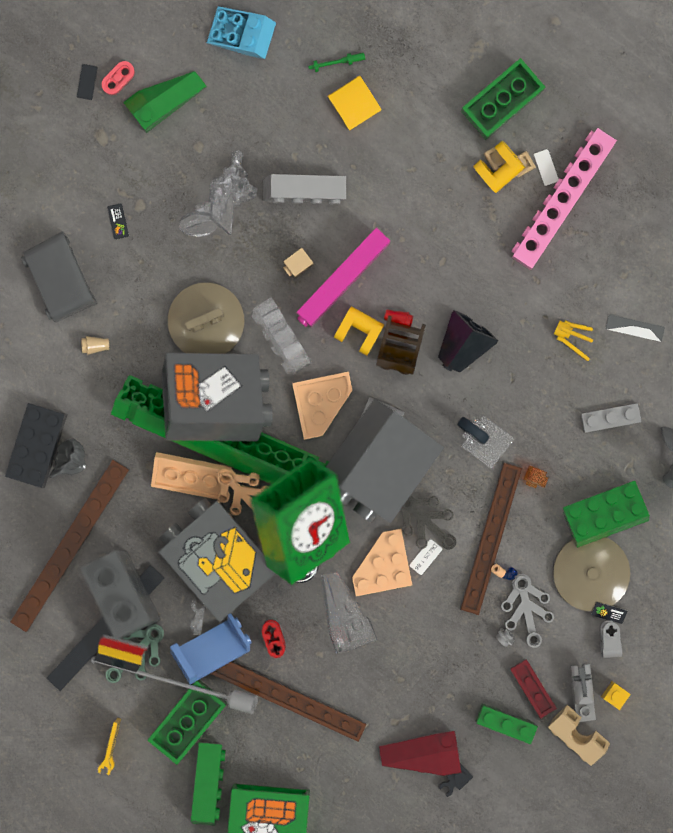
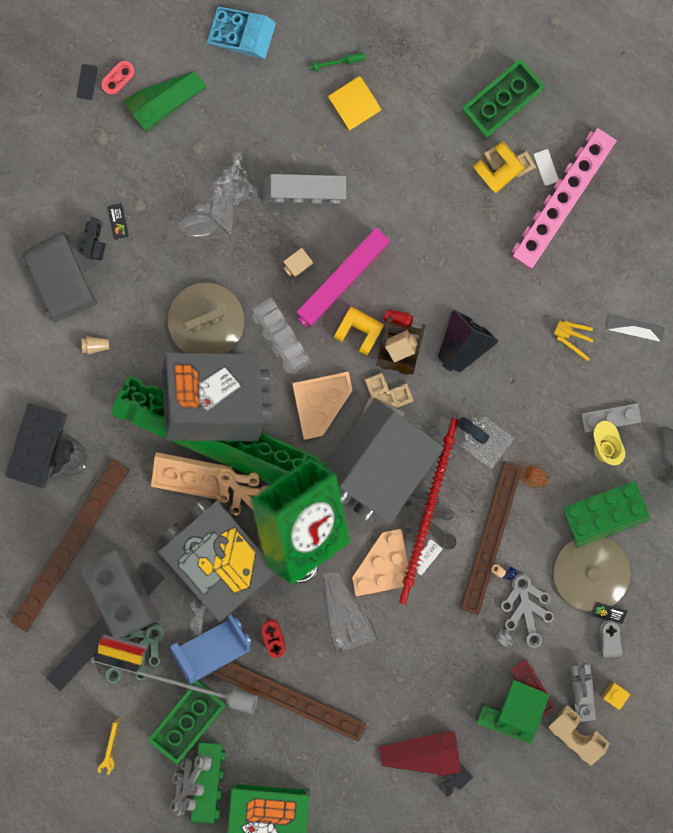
none -> black plate [80,217,106,261]
none -> light grey plant [170,755,211,816]
none -> tan tile [364,373,414,408]
none -> tan brick [385,330,417,363]
none -> red hose [399,417,459,605]
none -> green brick [495,680,549,742]
none -> light yellow piece [593,421,625,466]

